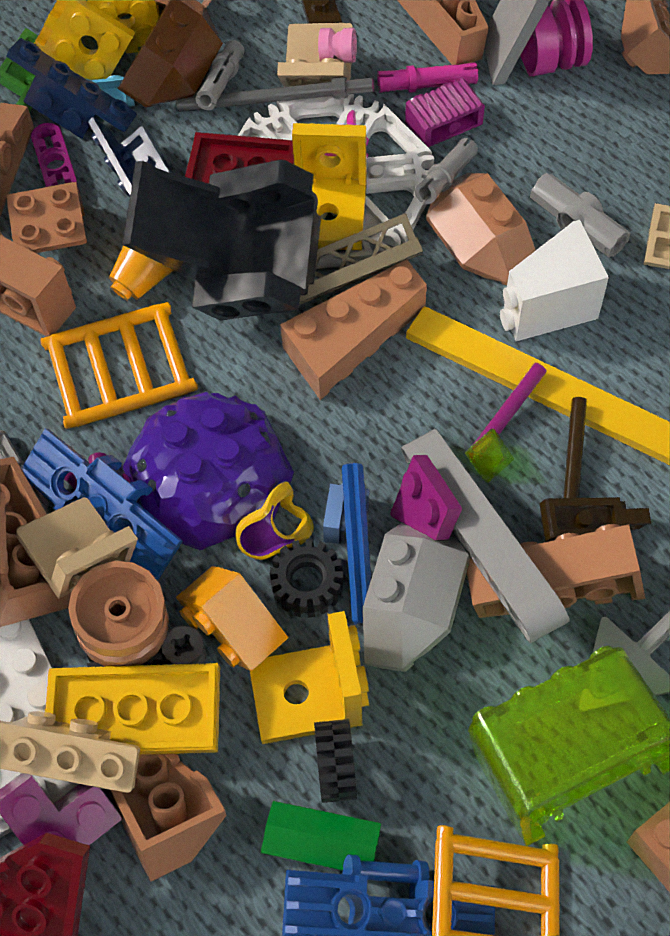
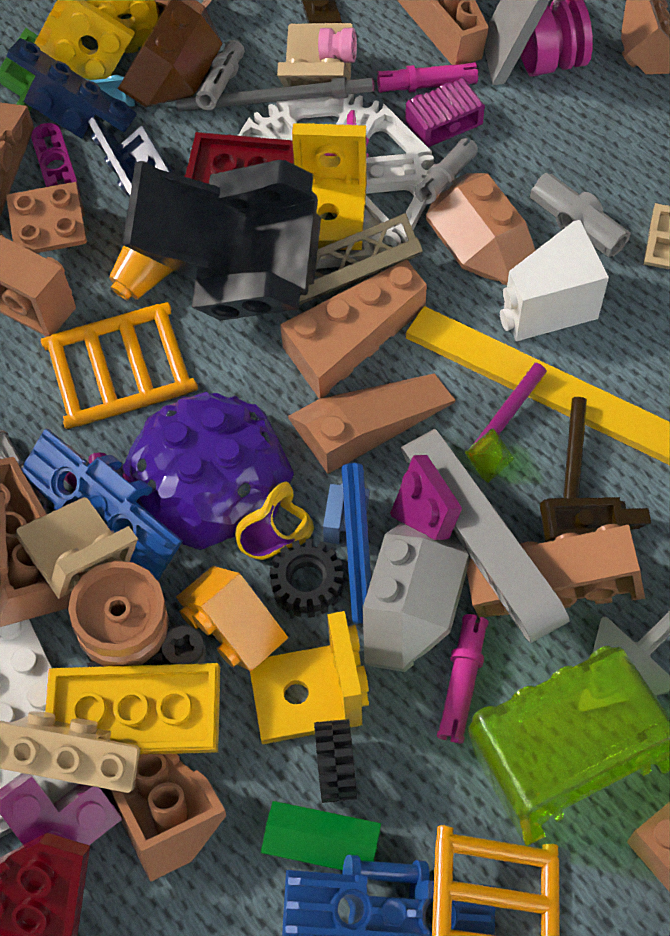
none -> nougat wedge [288,373,456,474]
none -> dark pink pin [437,614,489,744]

